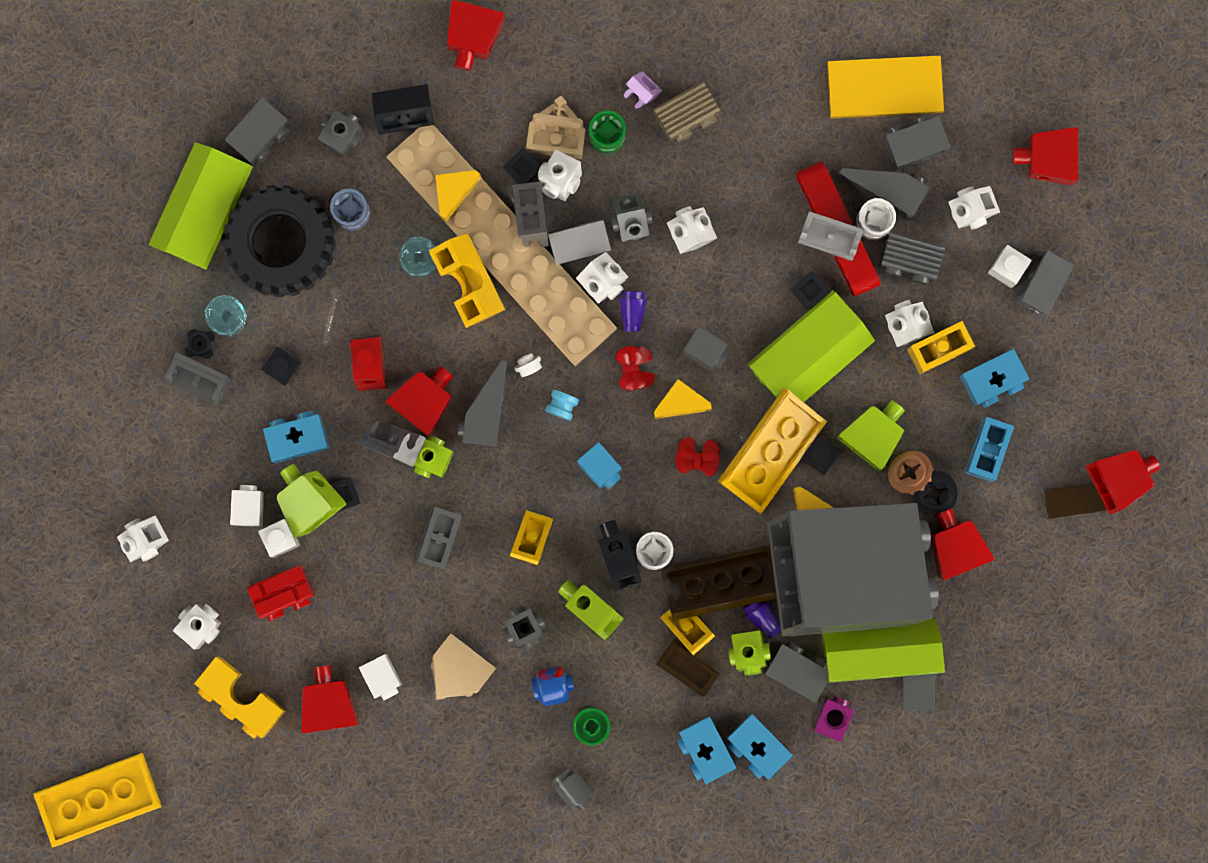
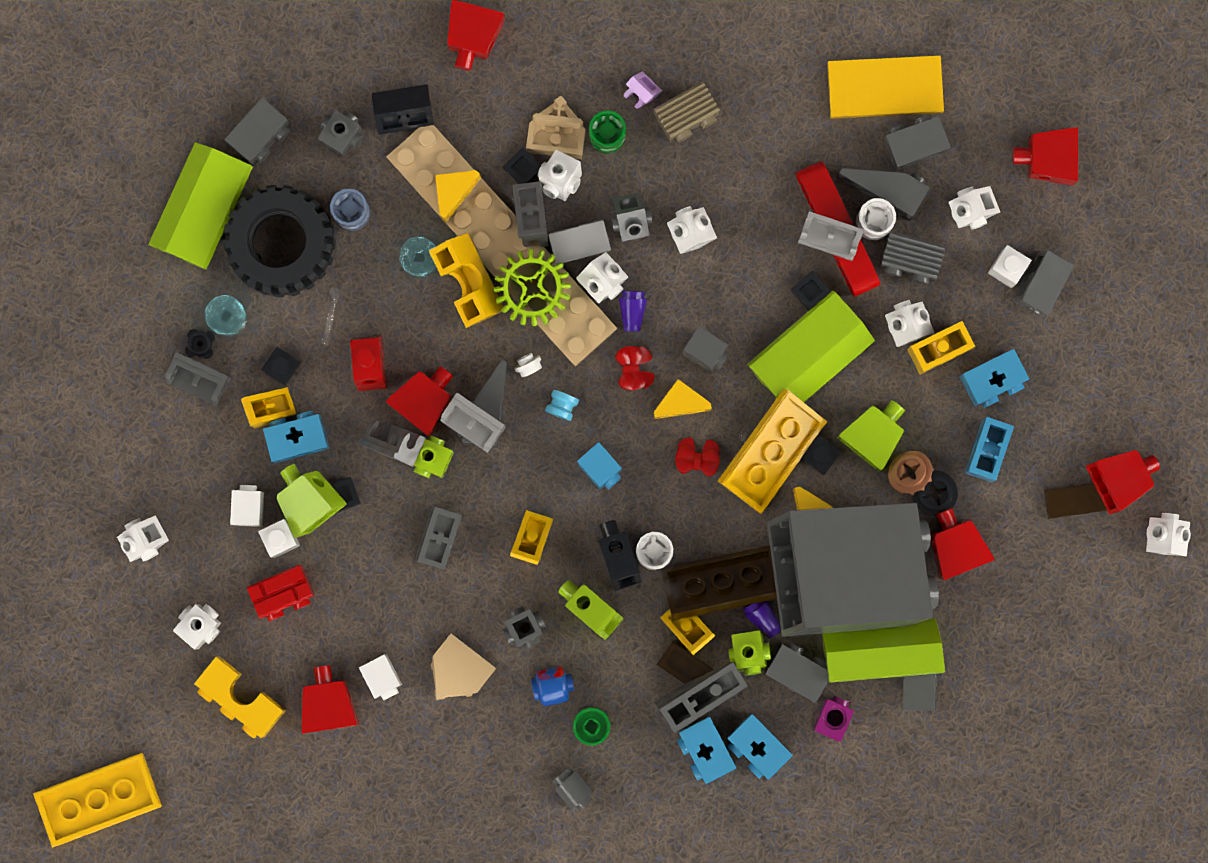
none -> yellow slope [241,387,297,429]
none -> light grey hinge [440,393,506,453]
none -> lime gear [494,249,571,326]
none -> dark grey slope [654,662,748,733]
none -> white brick [1146,513,1191,556]

